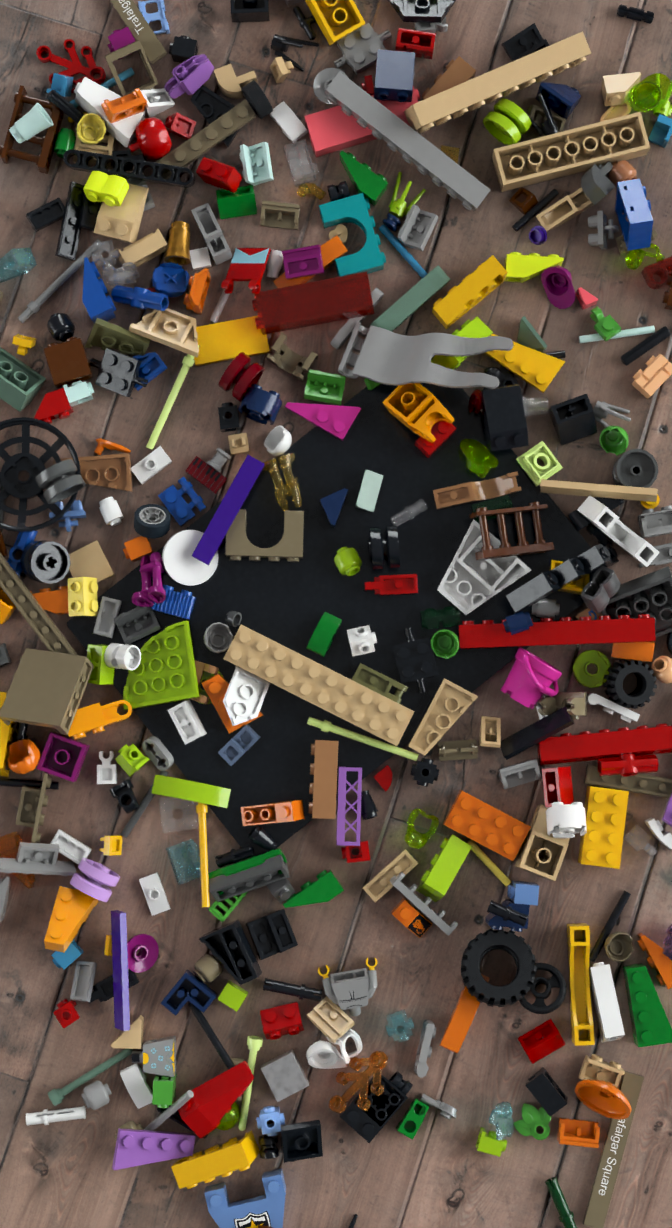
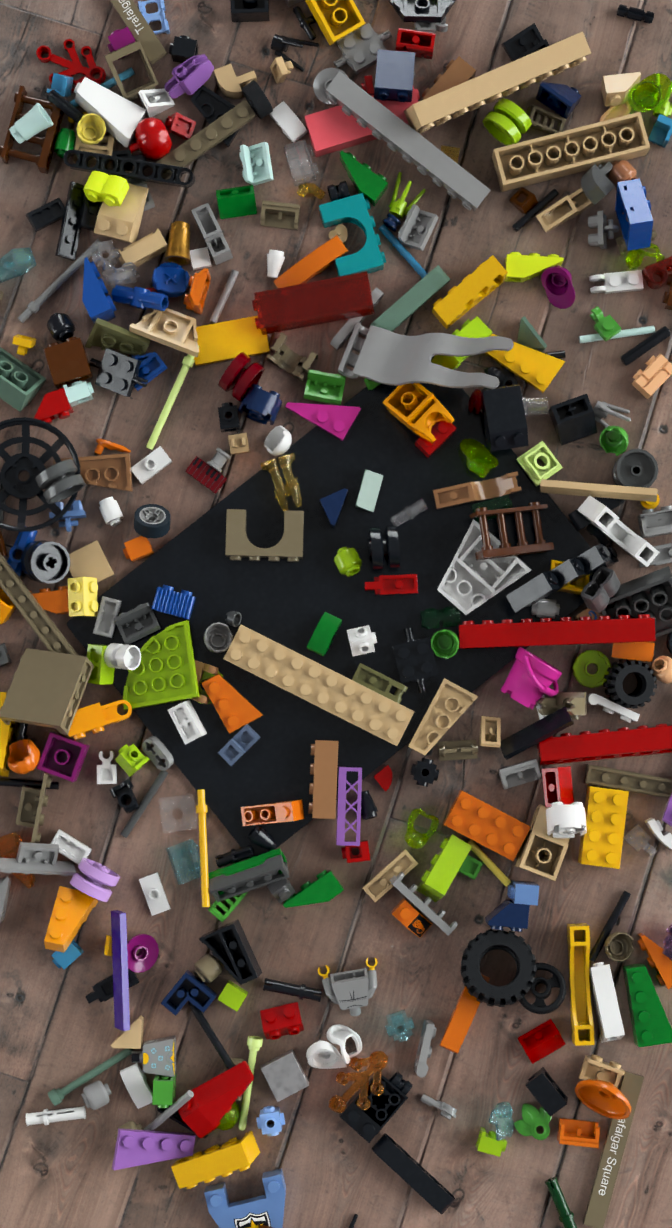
red bracket [53,998,80,1028] -> none
light grey tile [70,961,97,1002] -> none
yellow tile [99,835,122,856] -> none
orange hinge [101,88,147,123] -> none
magenta piece [132,552,166,607] -> none
lime slope [151,774,231,808] -> none
blue plate [158,477,206,527] -> none
white piece [162,530,218,586] -> none
dark purple tile [192,455,265,566] -> none
red brick [196,157,242,193] -> none
red flag [221,248,271,294] -> none
white tile [223,666,270,726] -> none
black slope [246,909,298,960] -> none
black wheel [258,1134,279,1159] -> none
black plate [280,1120,323,1163] -> none
magenta plate [282,245,324,280] -> none
yellowish green bar [307,717,419,761] -> none
tan plate [307,996,354,1043] -> none
green leg [396,1098,429,1140] -> none
black pin [487,900,529,927] -> none
dark blue brick [503,611,533,635] -> none
black plant [529,94,559,136] -> none
dark purple plate [529,225,547,245] -> none
coral slope [575,287,598,310] -> none
red piece [597,754,659,777] -> none
none -> black beam [372,1133,455,1214]
none -> bright green tile [458,855,483,880]
none -> white hinge [589,270,644,294]

